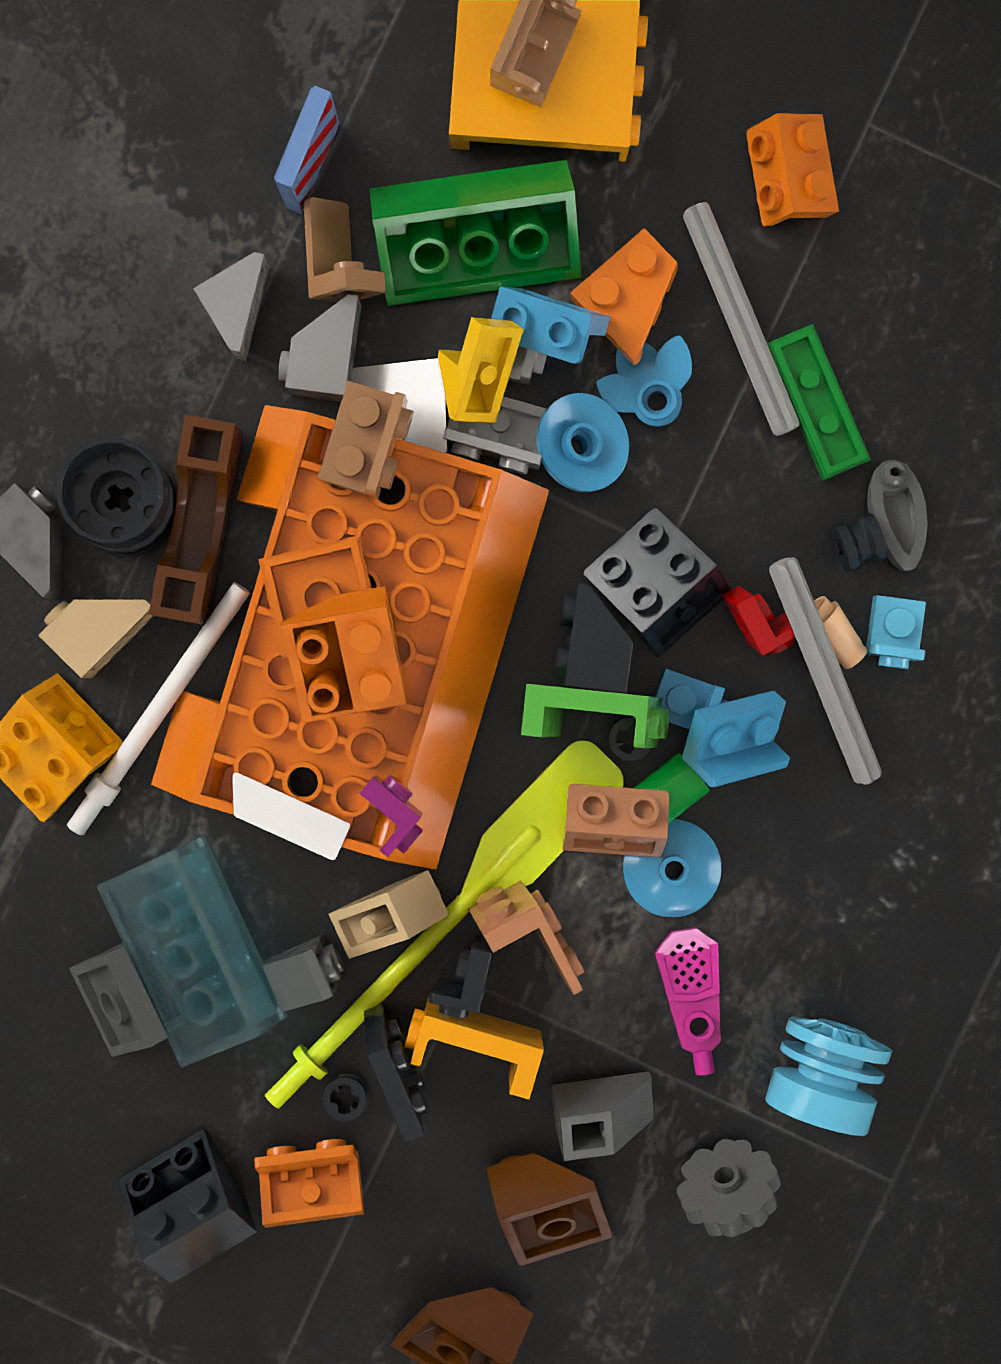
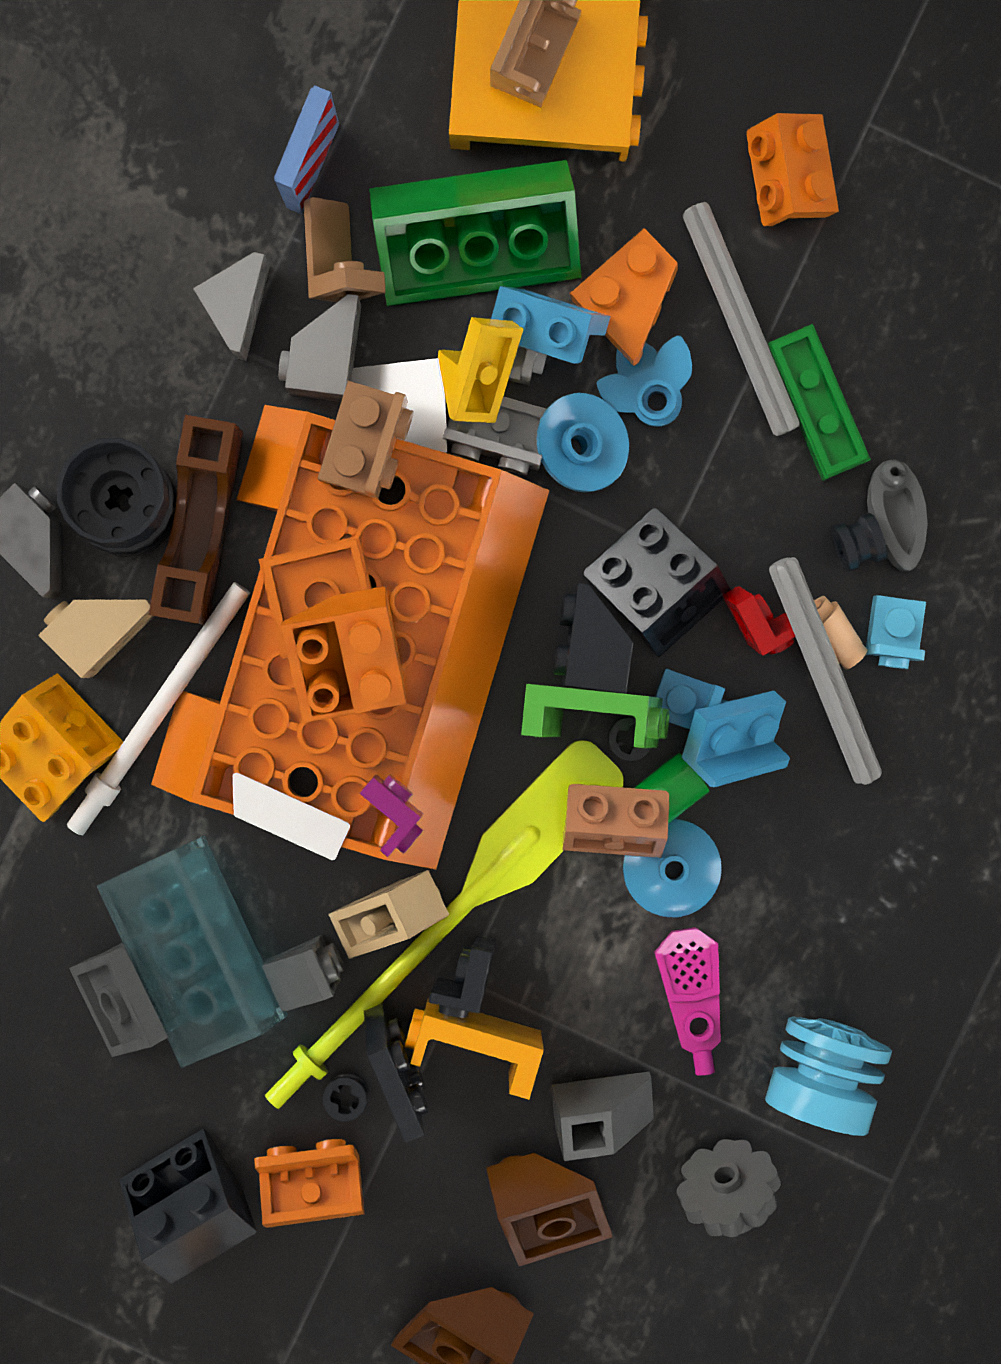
nougat bracket [469,881,584,995] -> none

